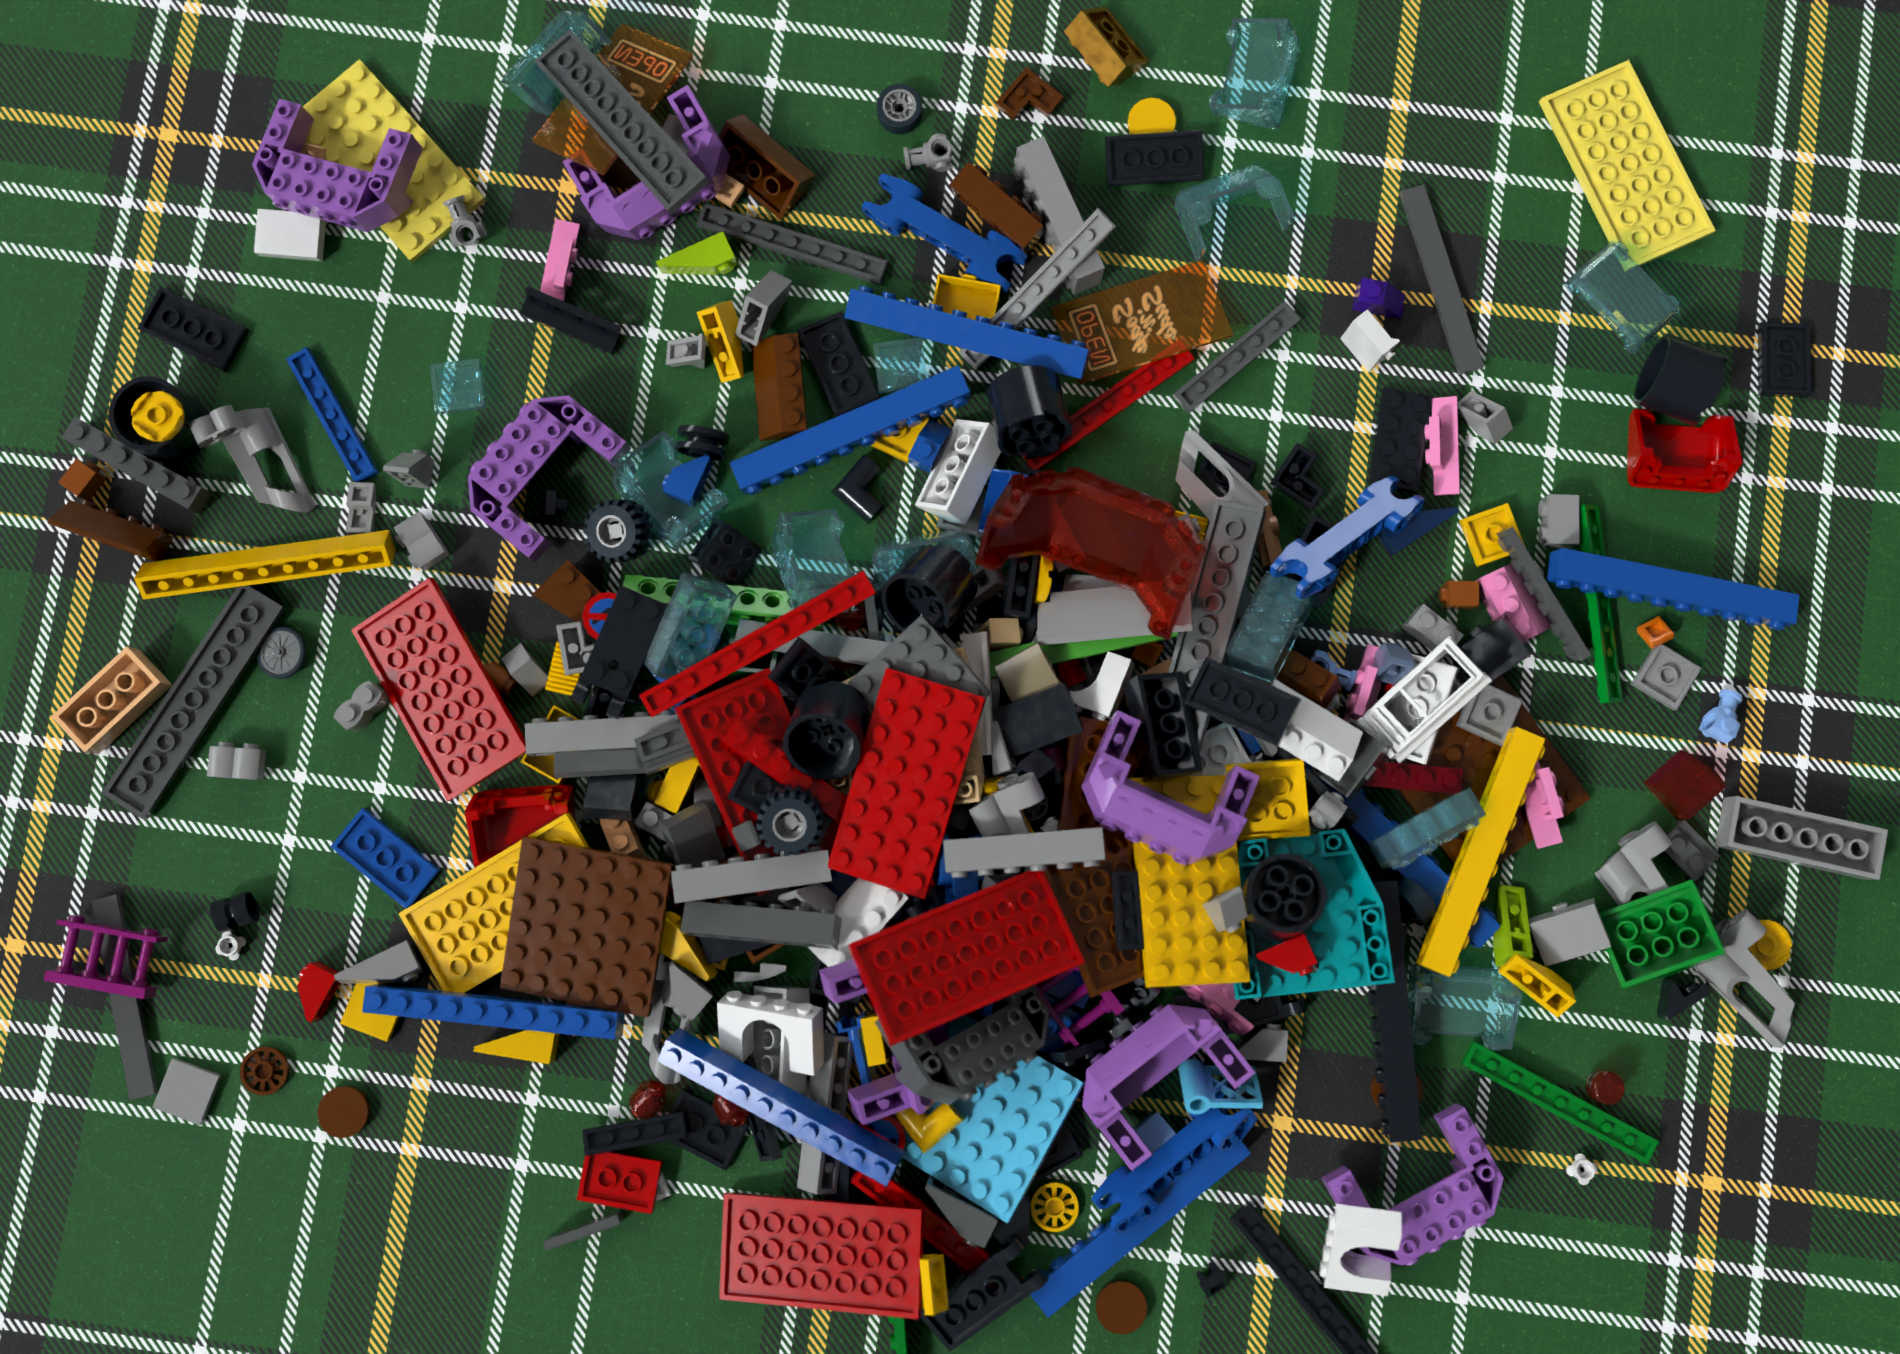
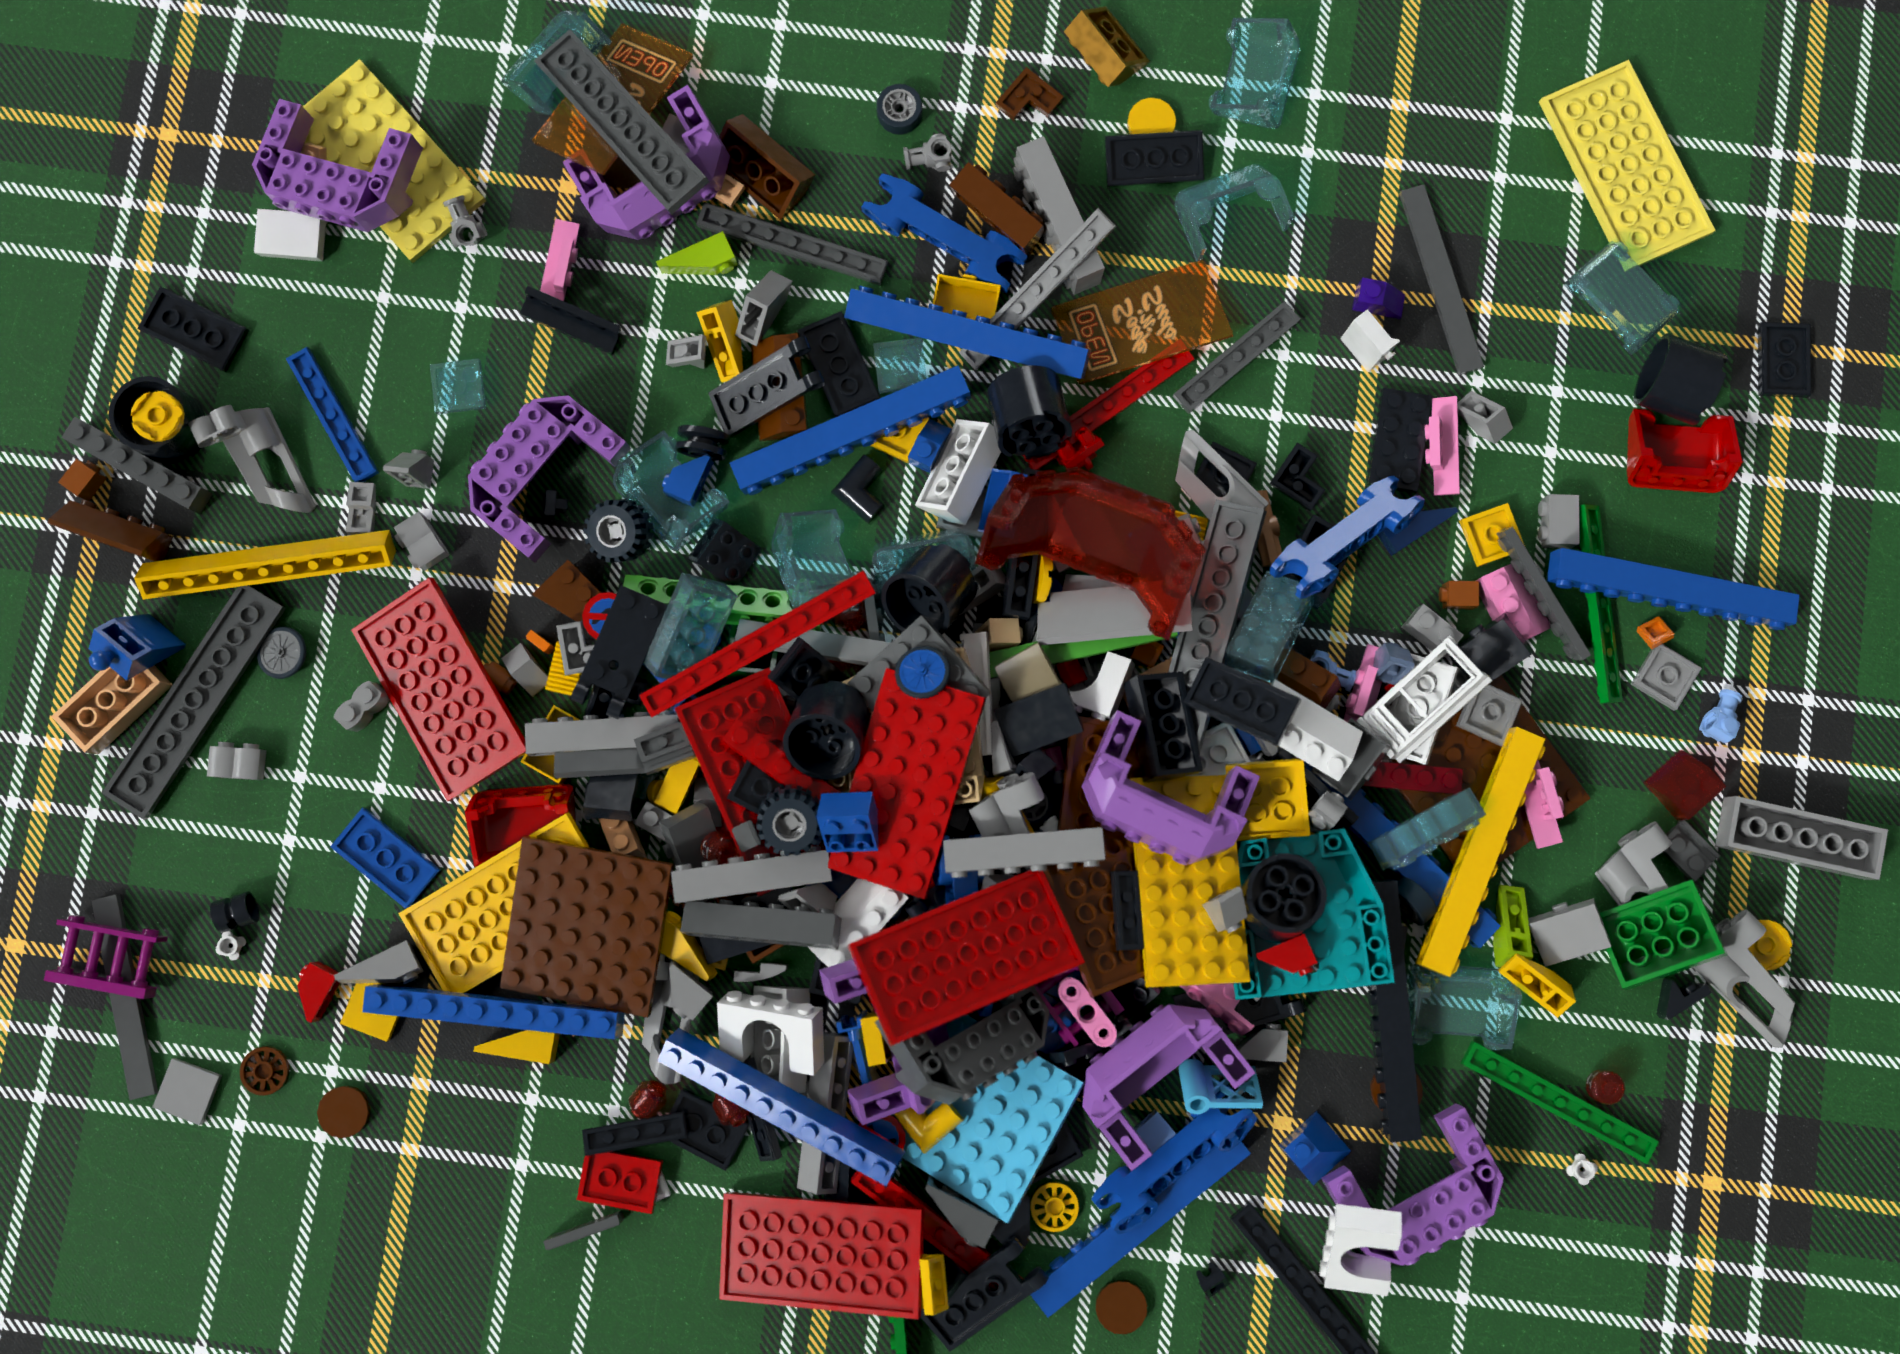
none -> blue slope [89,614,186,681]
none -> orange tile [526,630,555,654]
none -> clear red head [700,830,738,865]
none -> black hinge [708,337,826,438]
none -> blue slope [816,792,879,852]
none -> blue wheel [895,646,950,699]
none -> red hips [1056,426,1104,471]
none -> bright pink piece [1057,977,1117,1047]
none -> blue slope [1279,1111,1351,1185]

